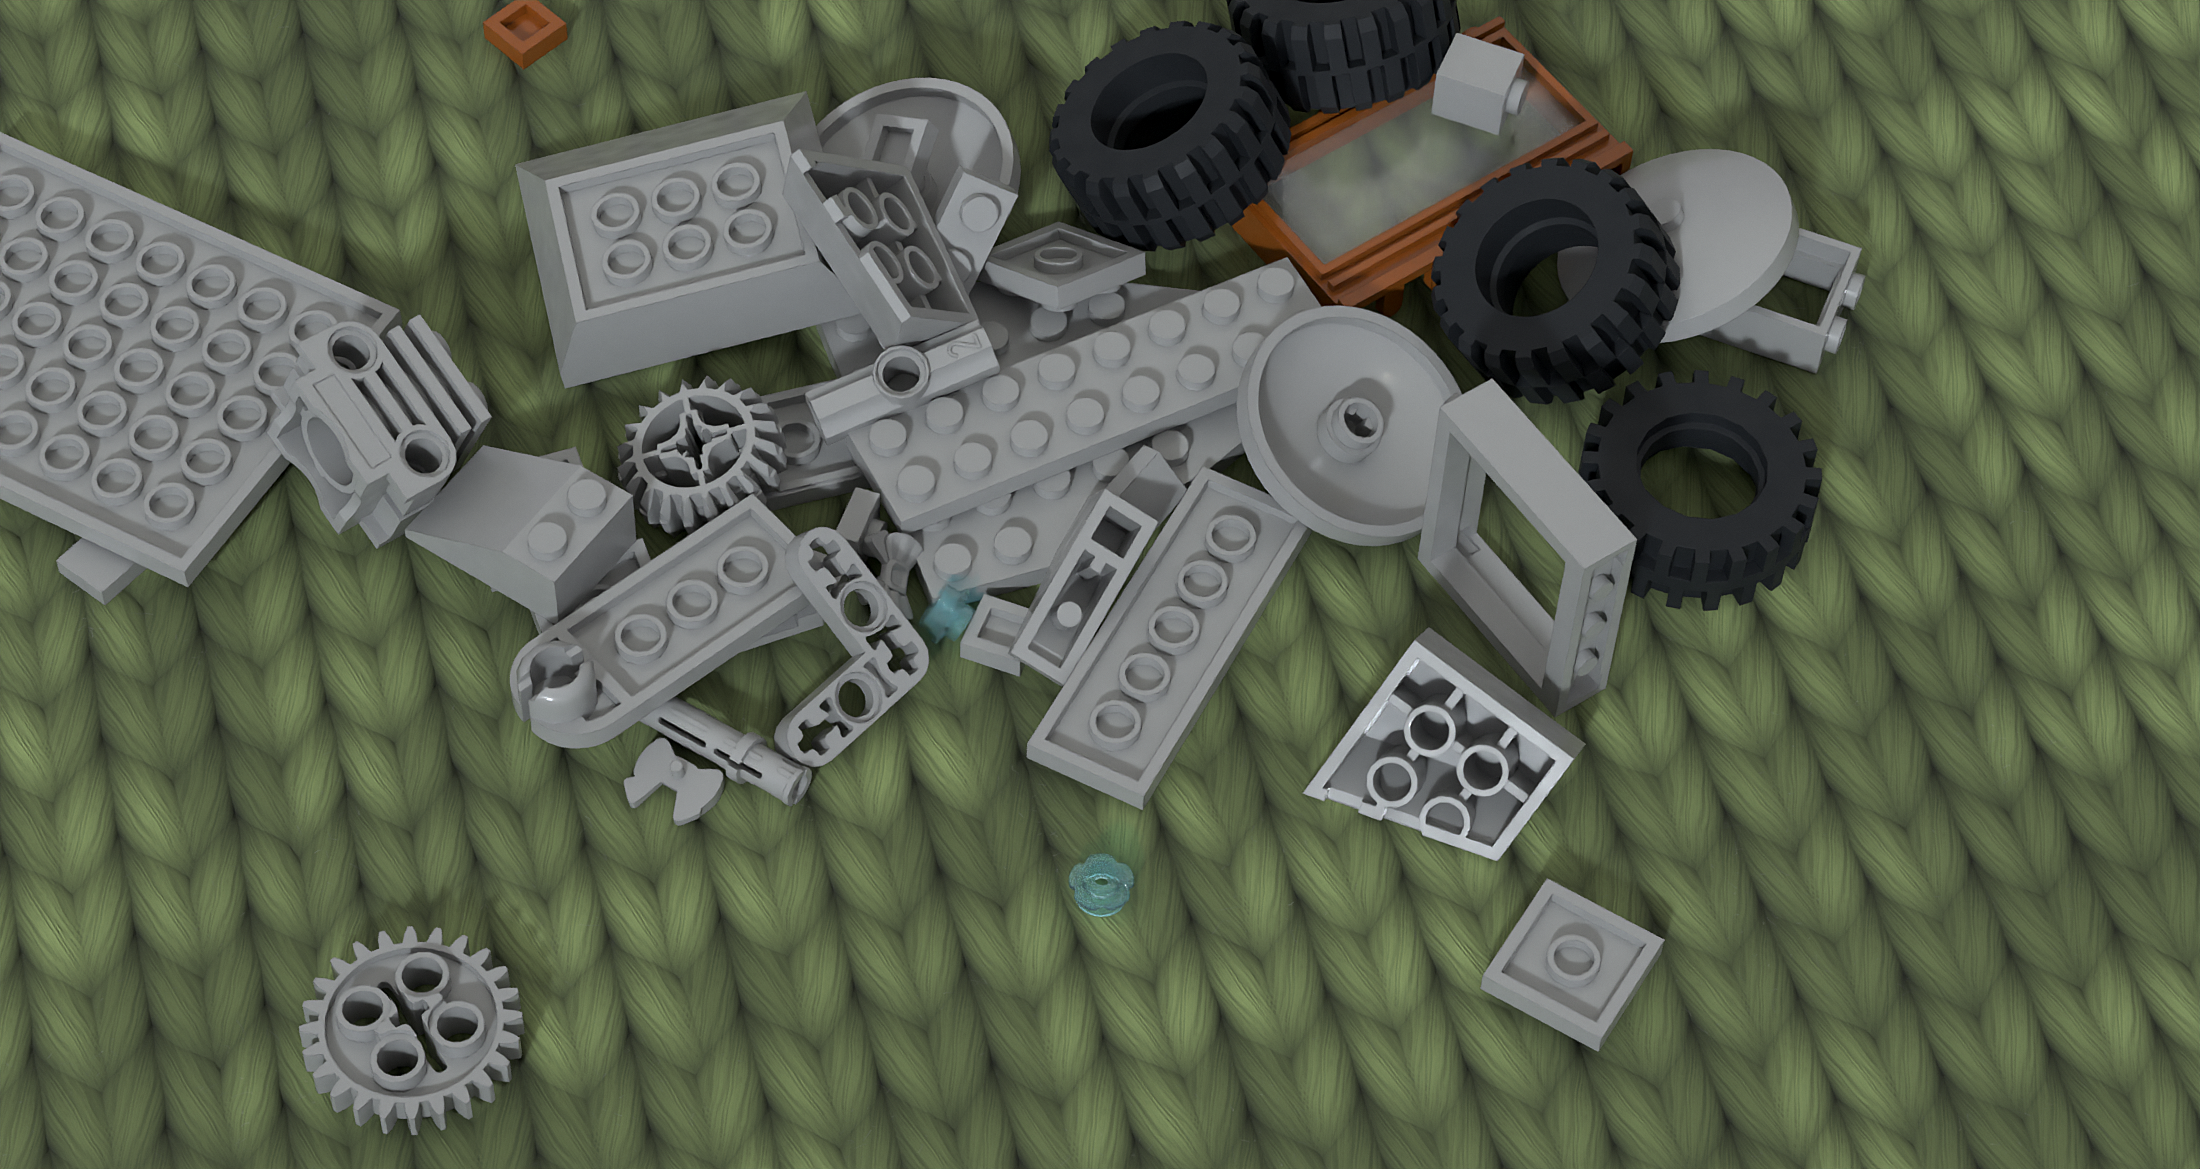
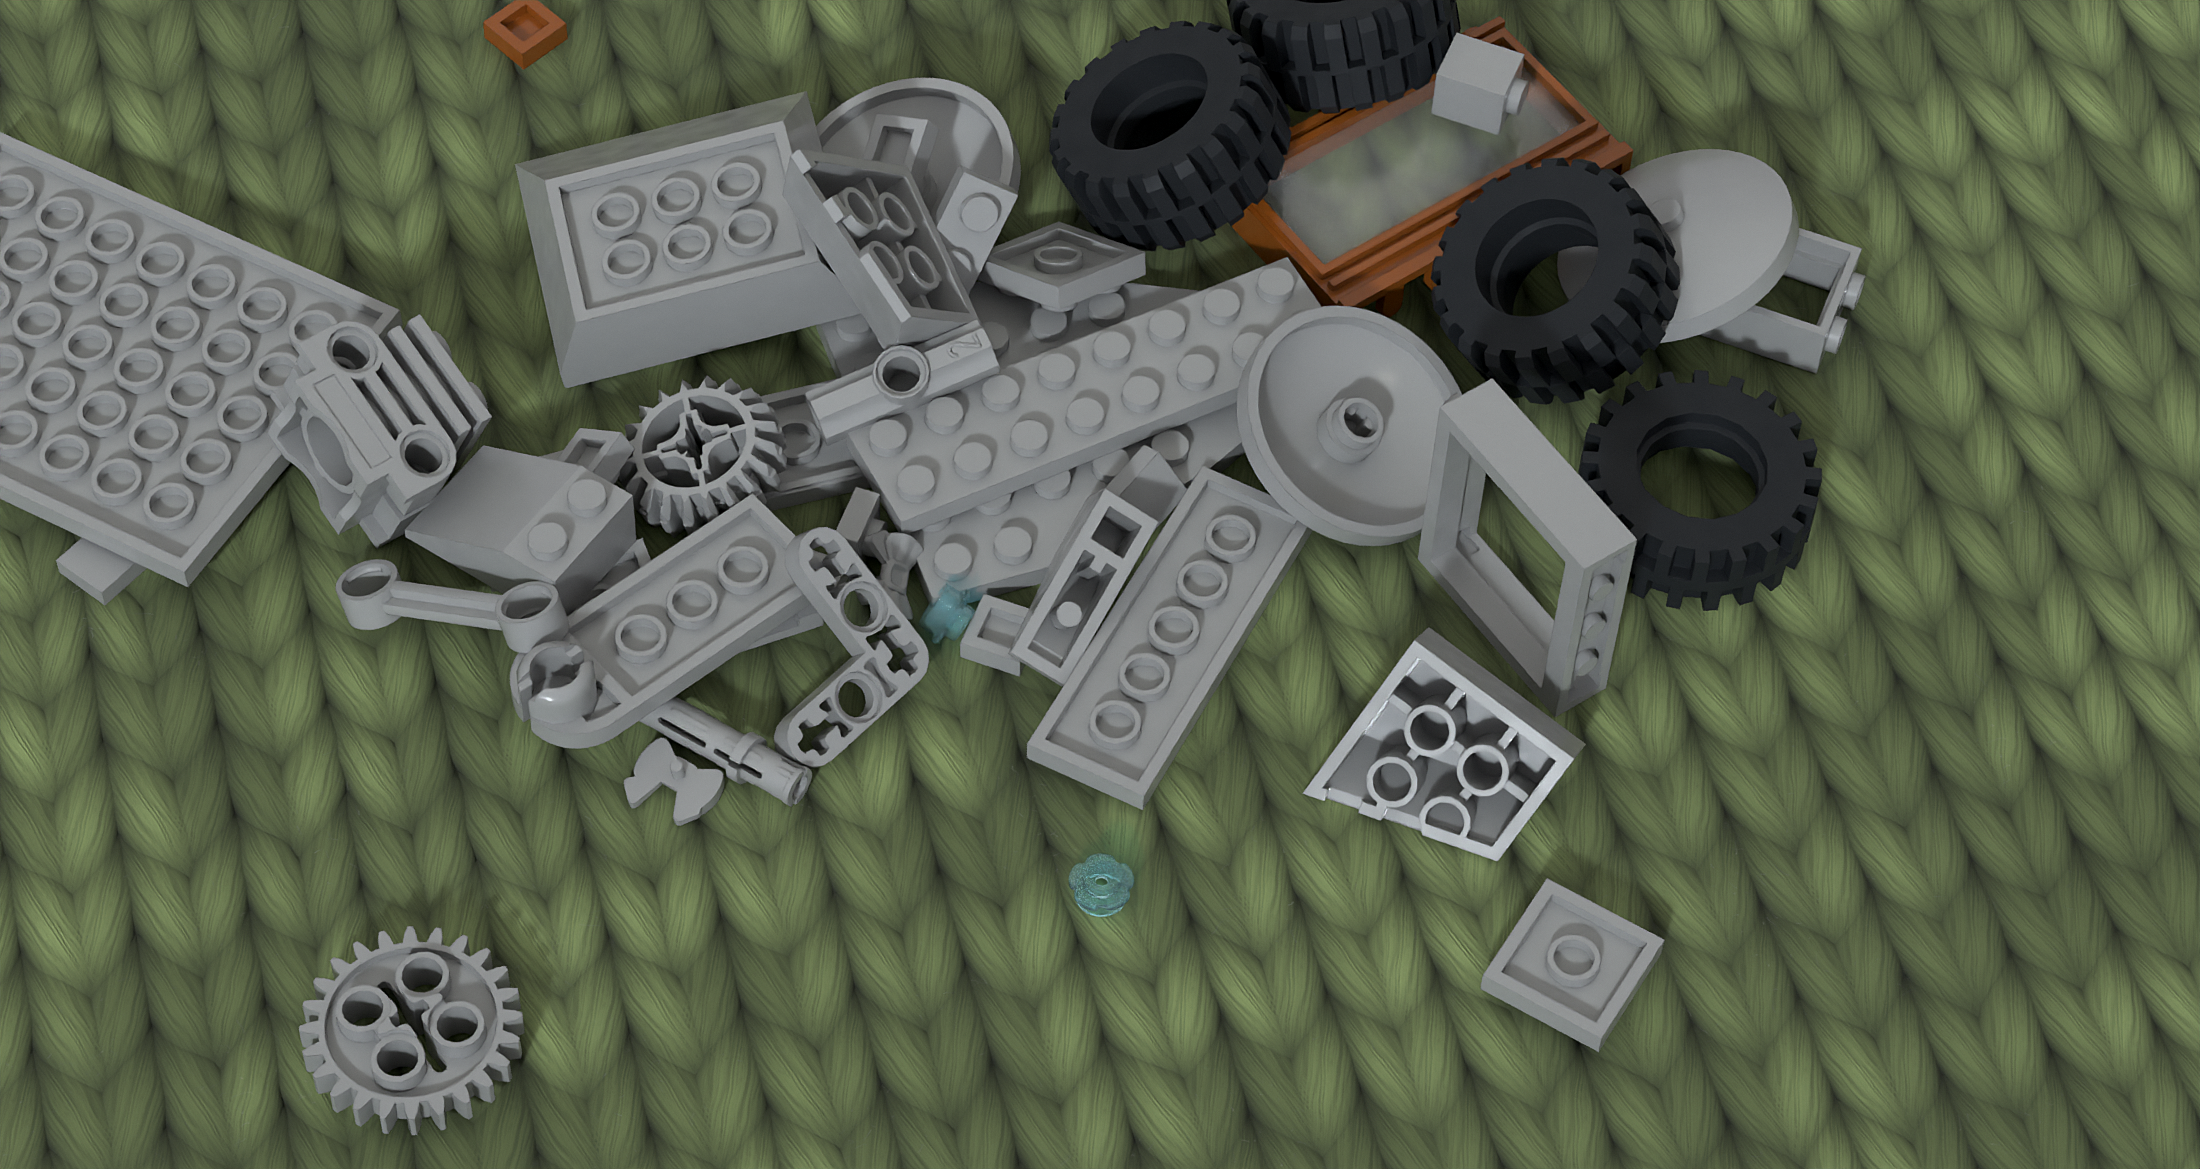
none -> light grey piece [335,559,569,653]
none -> light grey plate [557,428,635,484]

